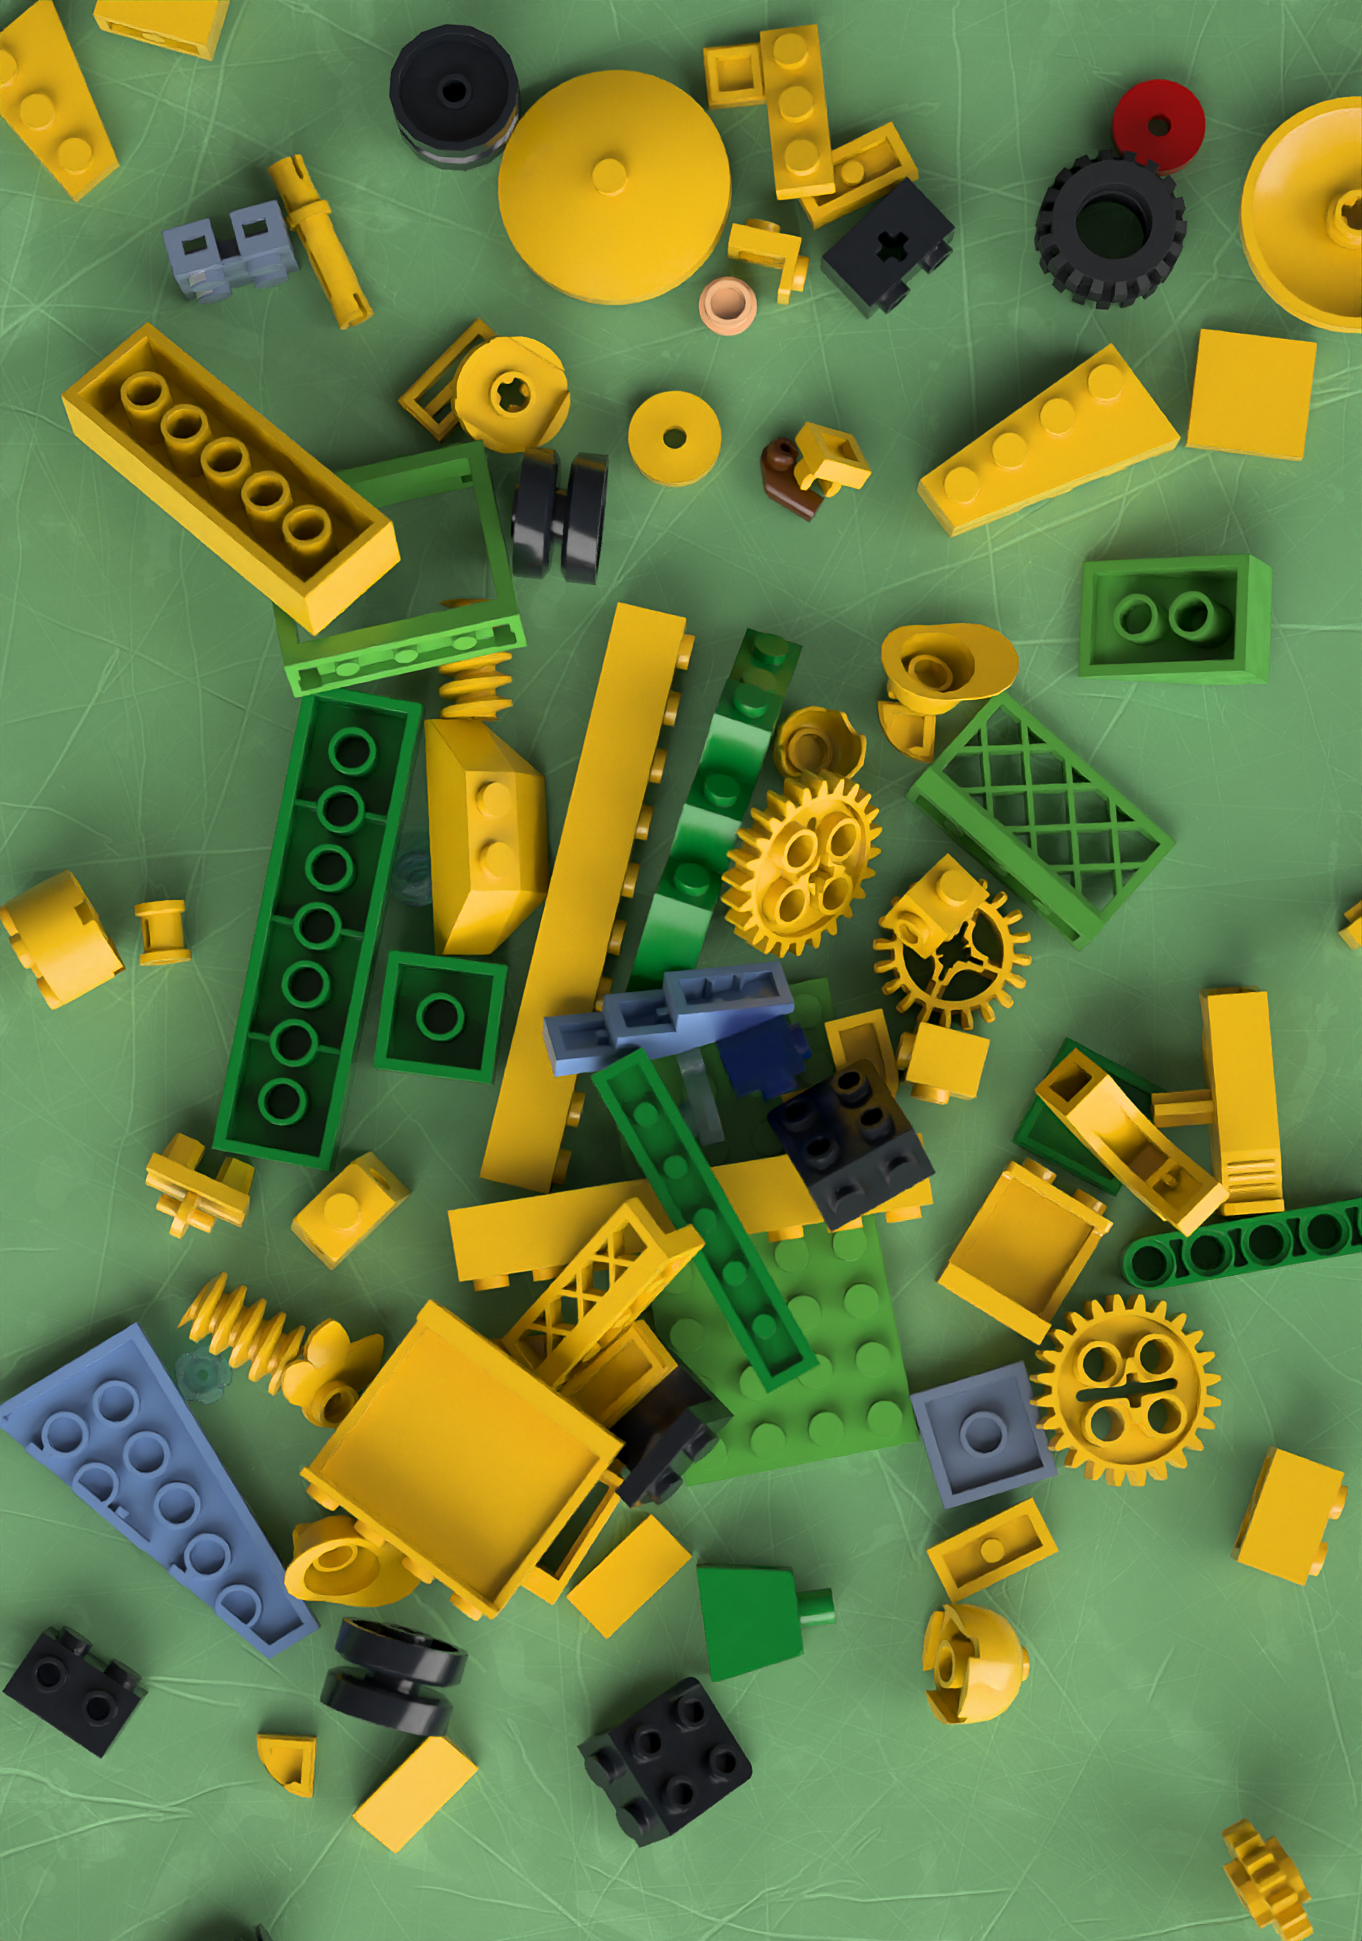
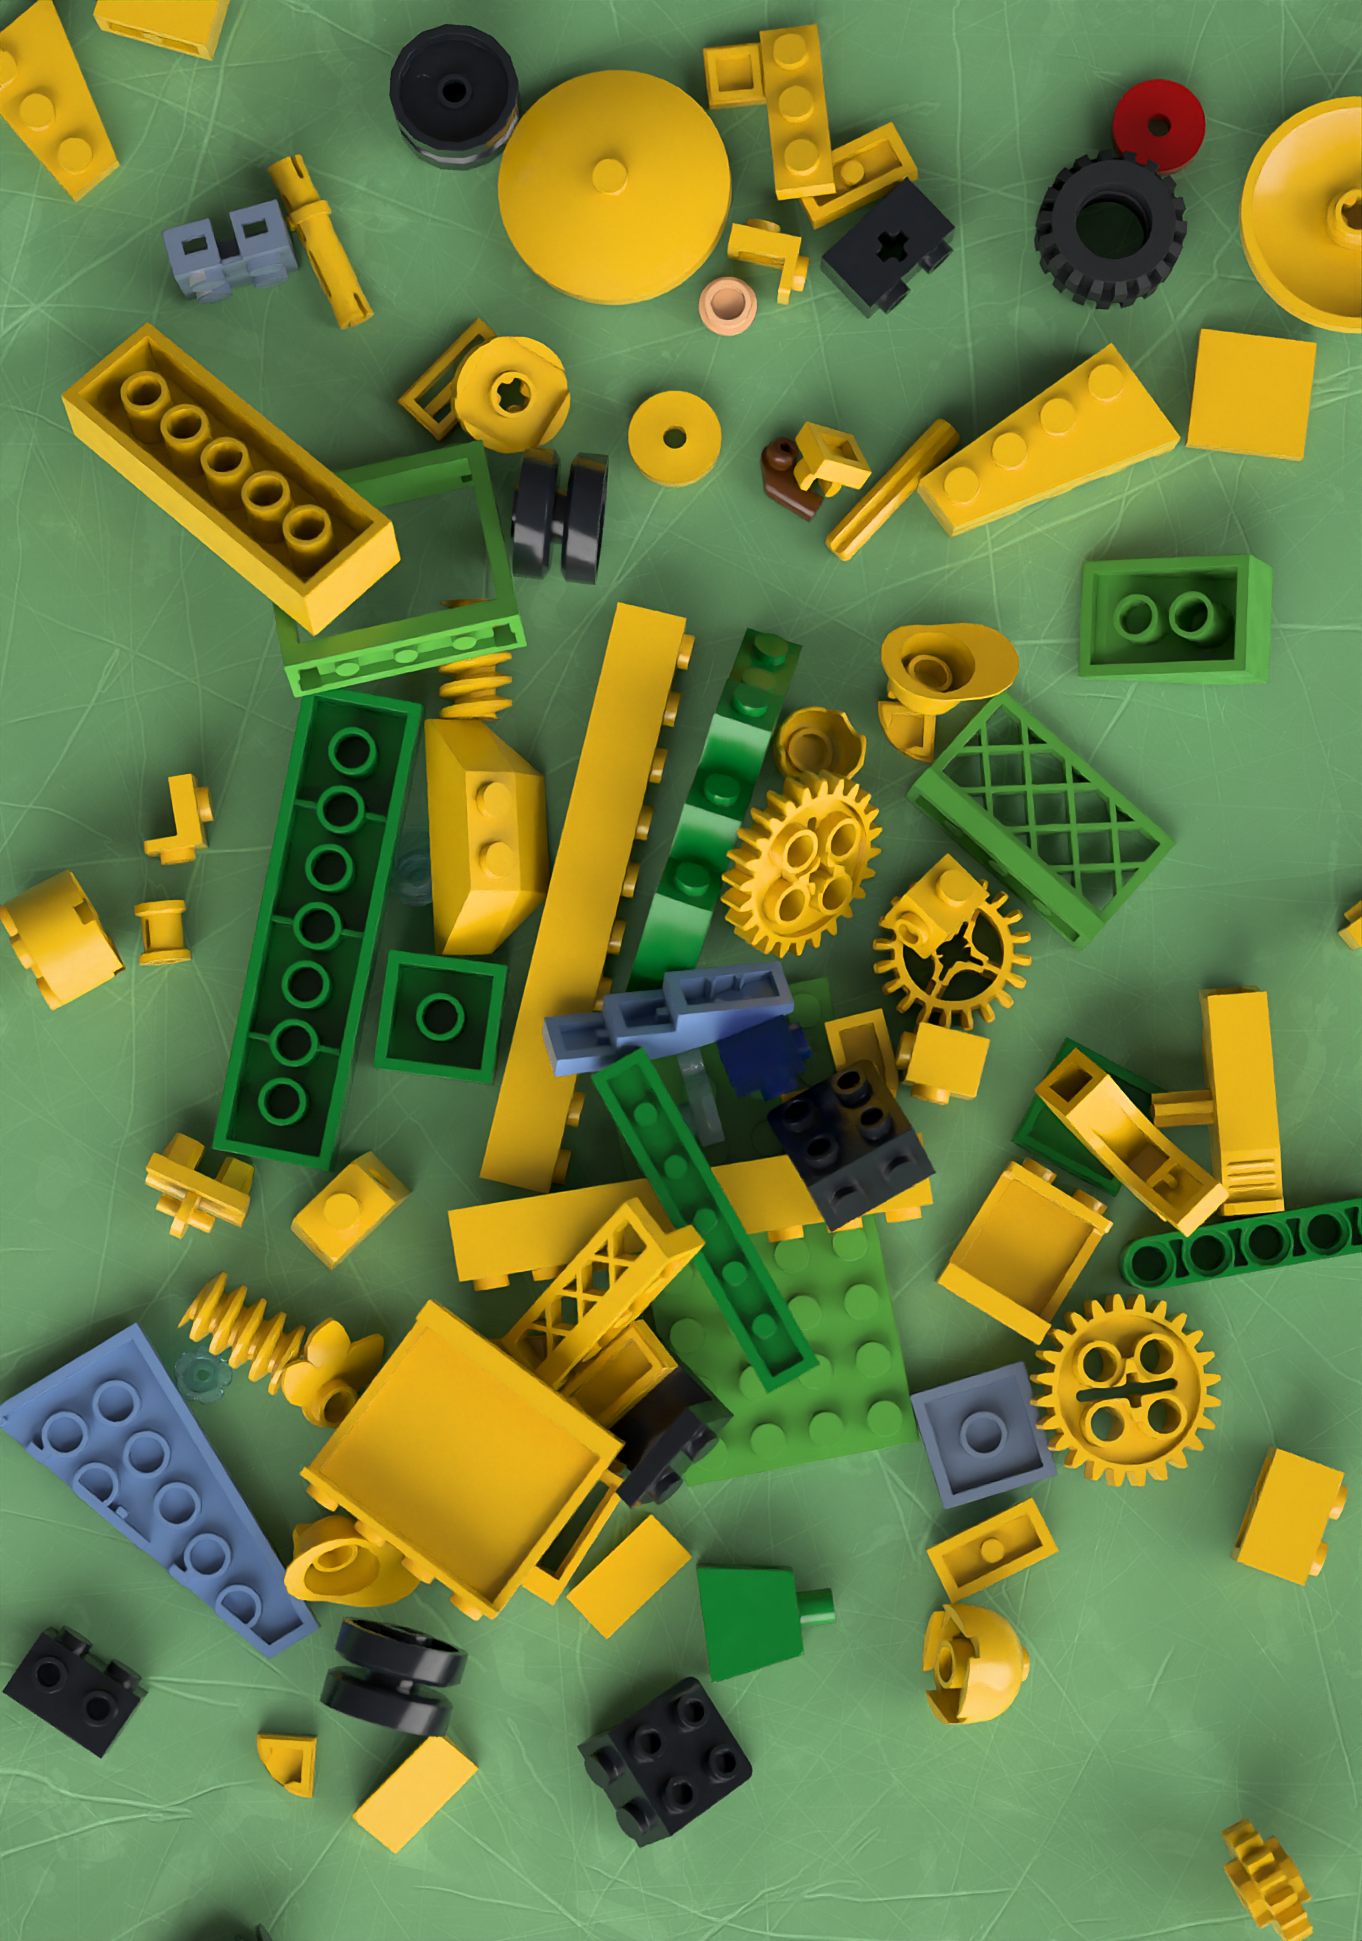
none -> yellow bracket [143,773,214,865]
none -> yellow axle [825,418,961,561]

